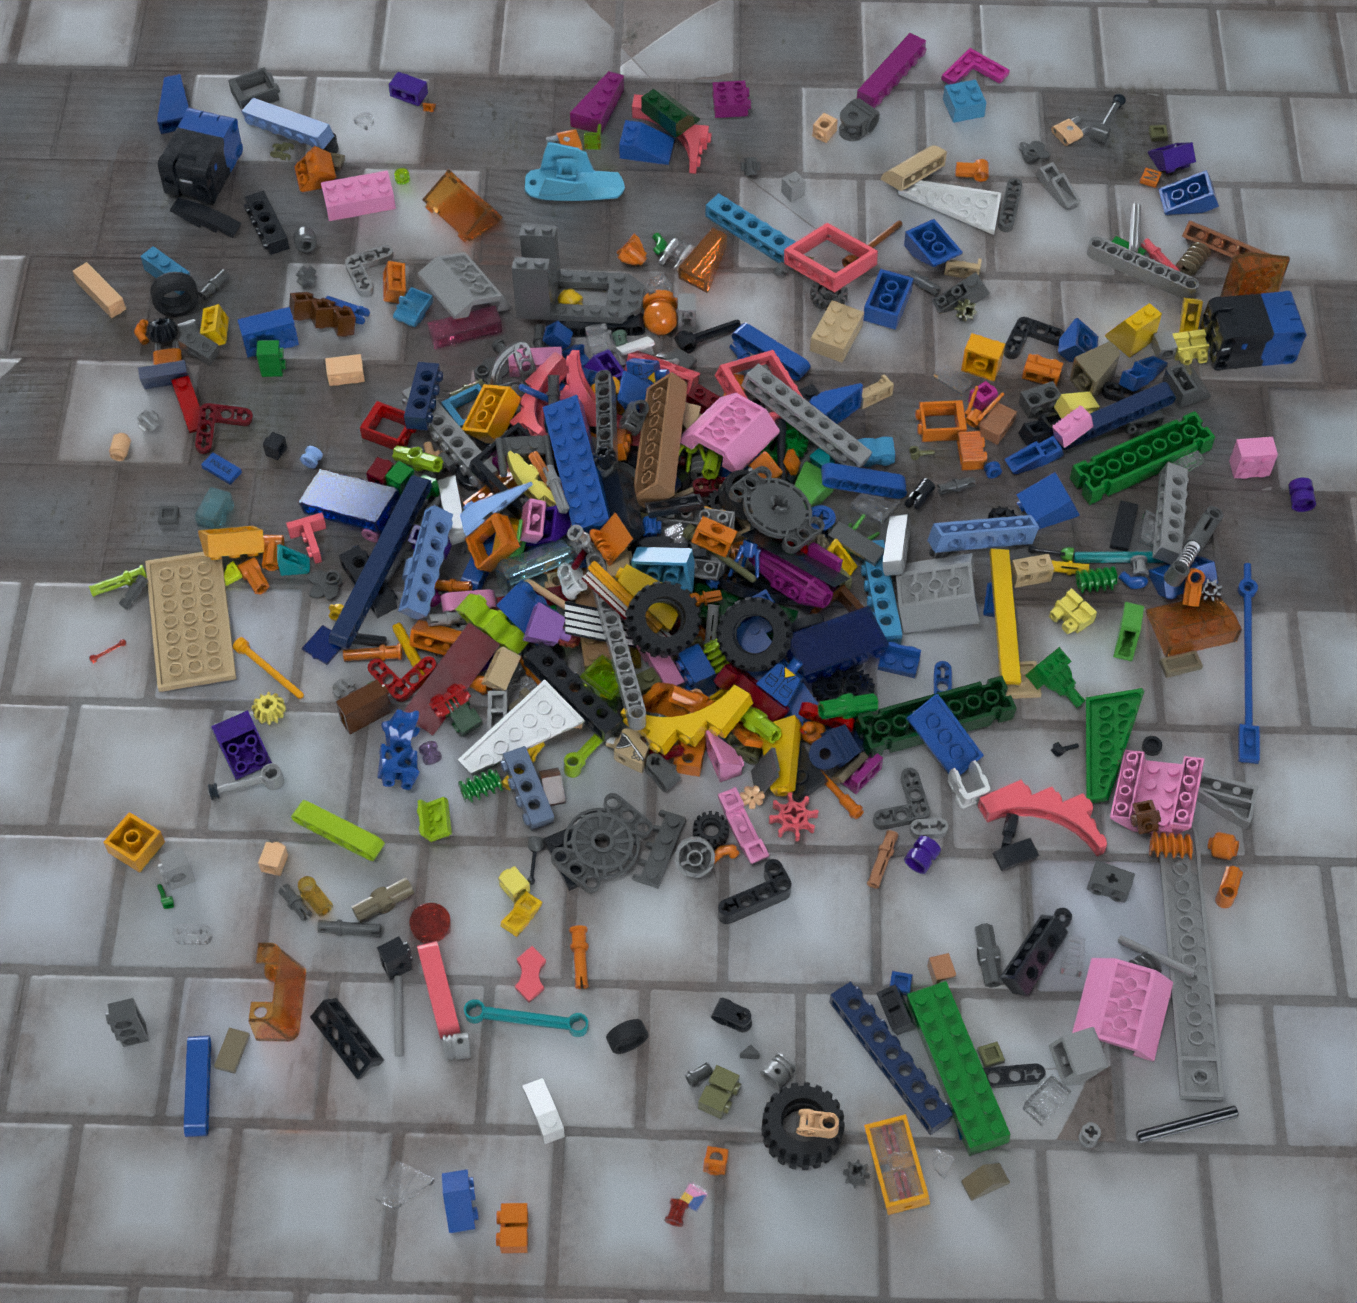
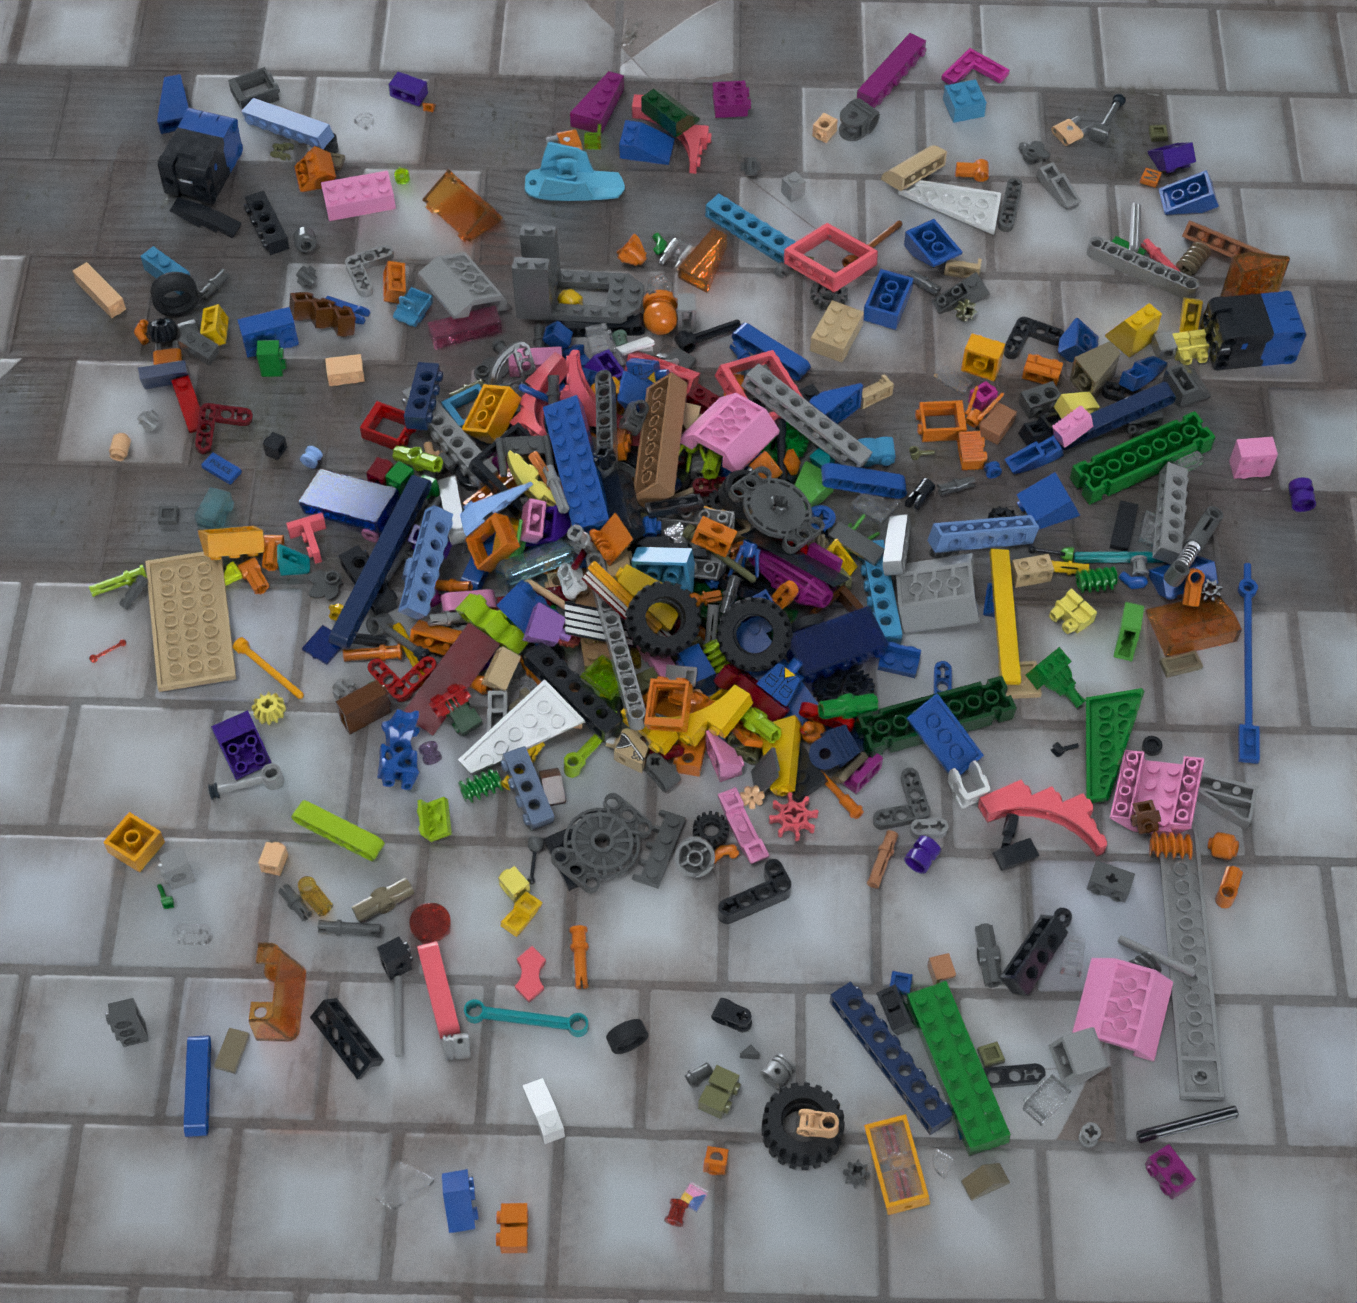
none -> dark grey piece [366,613,430,661]
none -> orange window [644,676,693,733]
none -> light grey brick [665,664,697,687]
none -> dark grey pin [719,575,741,614]
none -> orange beam [772,580,798,609]
none -> magenta brick [1145,1144,1196,1200]

